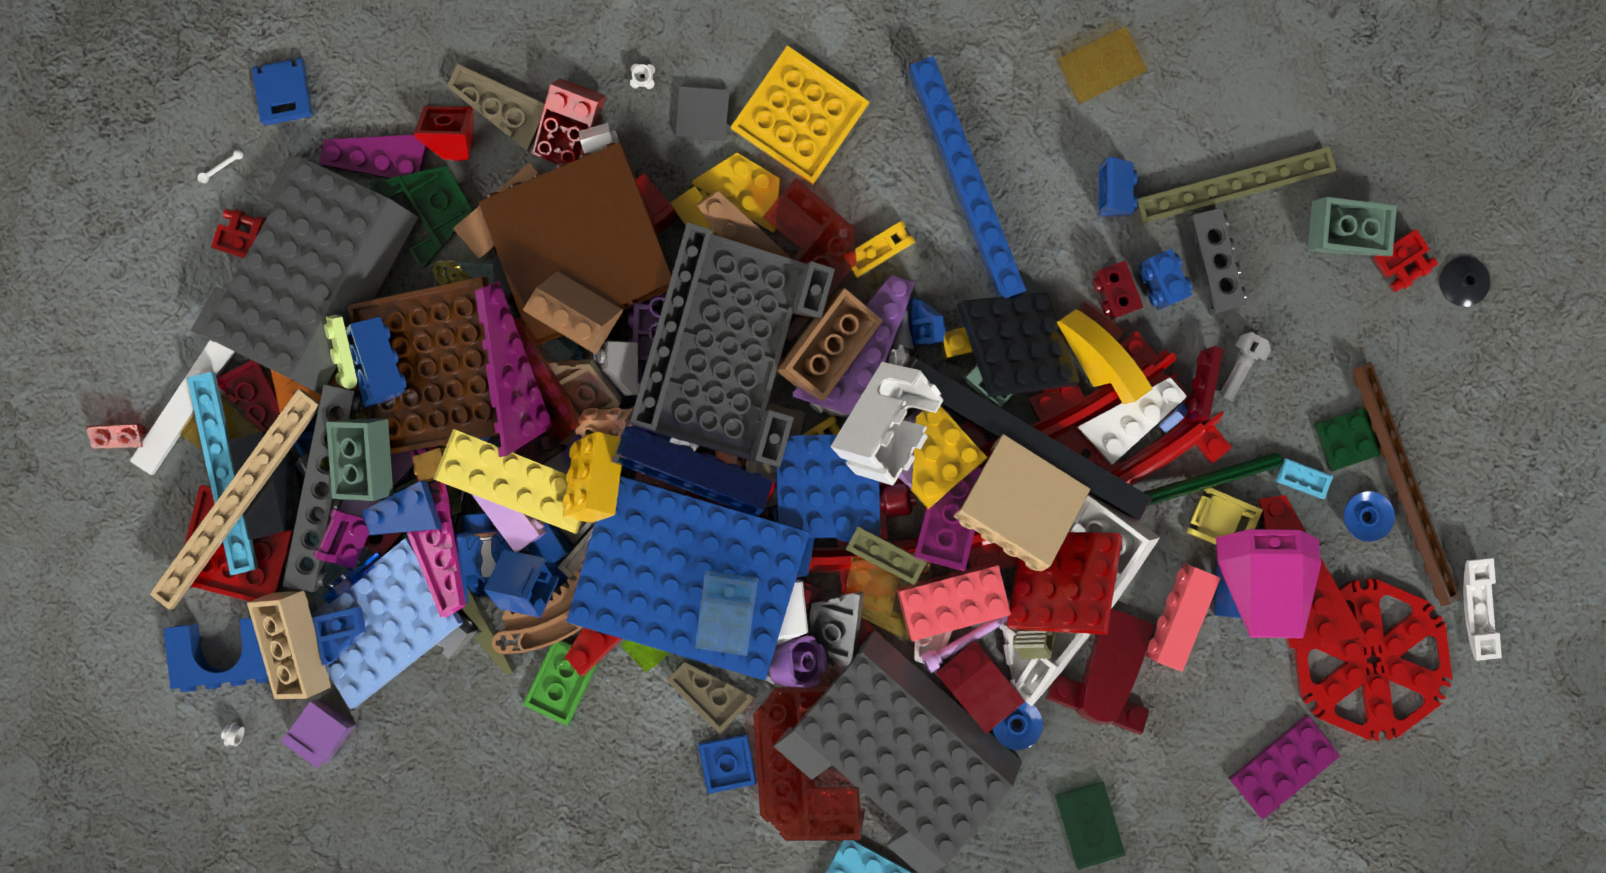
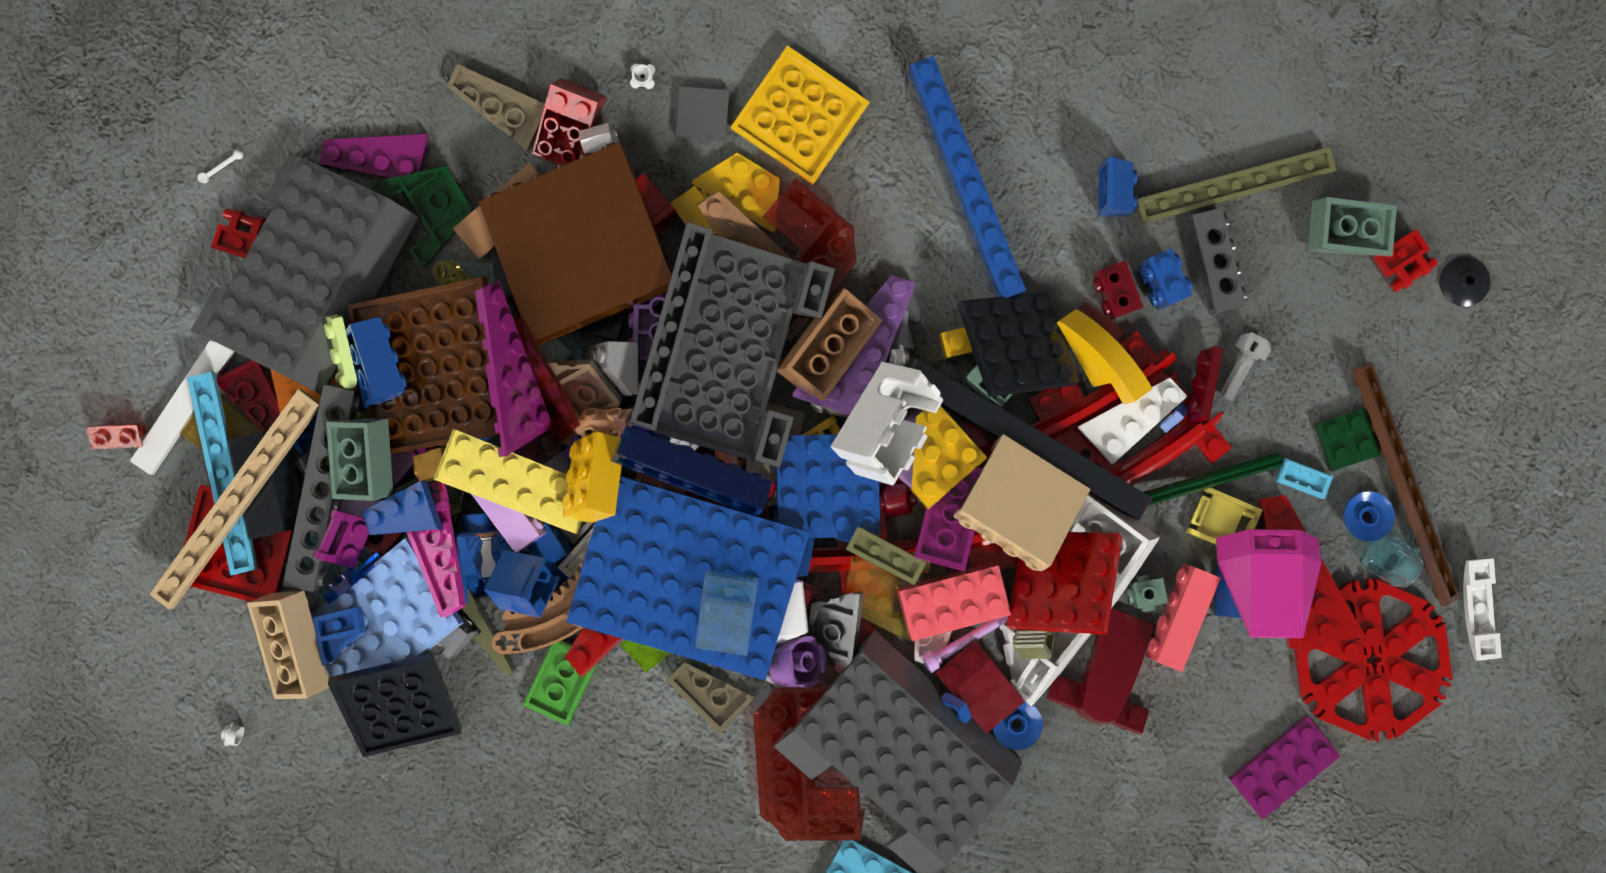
blue arch [164,617,269,692] -> none
blue container [252,57,313,126] -> none
medium lavender piece [280,698,356,769] -> none
red slope [414,106,474,161] -> none
medium nougat slope [523,271,623,355] -> none
blue tile [698,733,757,794] -> none
yellow plate [843,220,916,278] -> none
blue wing [910,298,946,346] -> none
clear green tile [1054,781,1126,870] -> none
clear yellow tile [1057,26,1148,105] -> none
none -> black plate [328,653,462,757]
none -> blue tile [941,692,971,723]
none -> sand green brick [1126,574,1168,612]
none -> clear light blue helmet [1359,535,1424,588]

